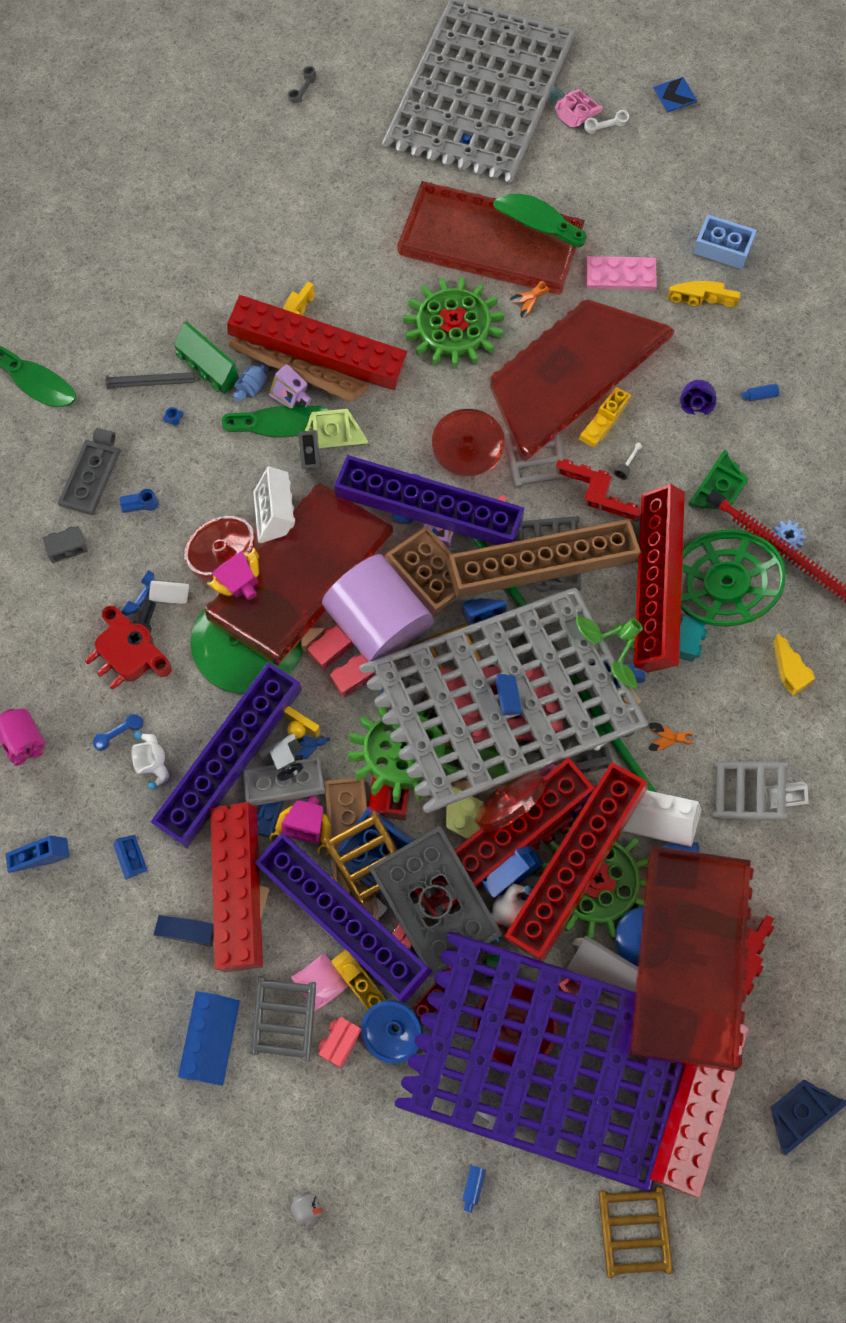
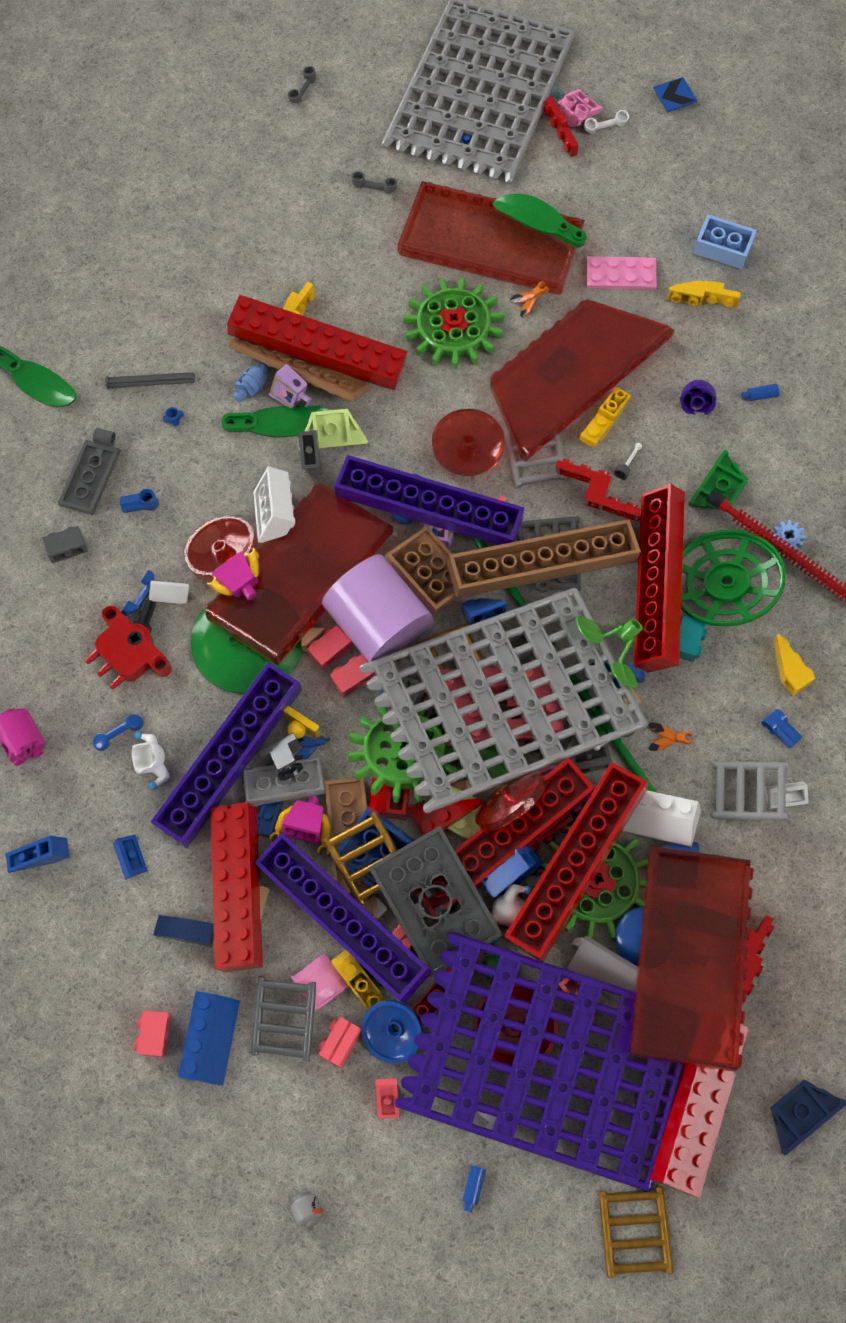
slope [174,321,239,395] -> none
blue slope [496,674,522,716] -> none
none -> coral brick [134,1010,171,1058]
none -> dark grey bar [352,171,397,193]
none -> coral slope [375,1078,399,1119]
none -> red wing [408,798,484,836]
none -> red hinge [544,96,579,157]
none -> blue piece [762,709,803,749]

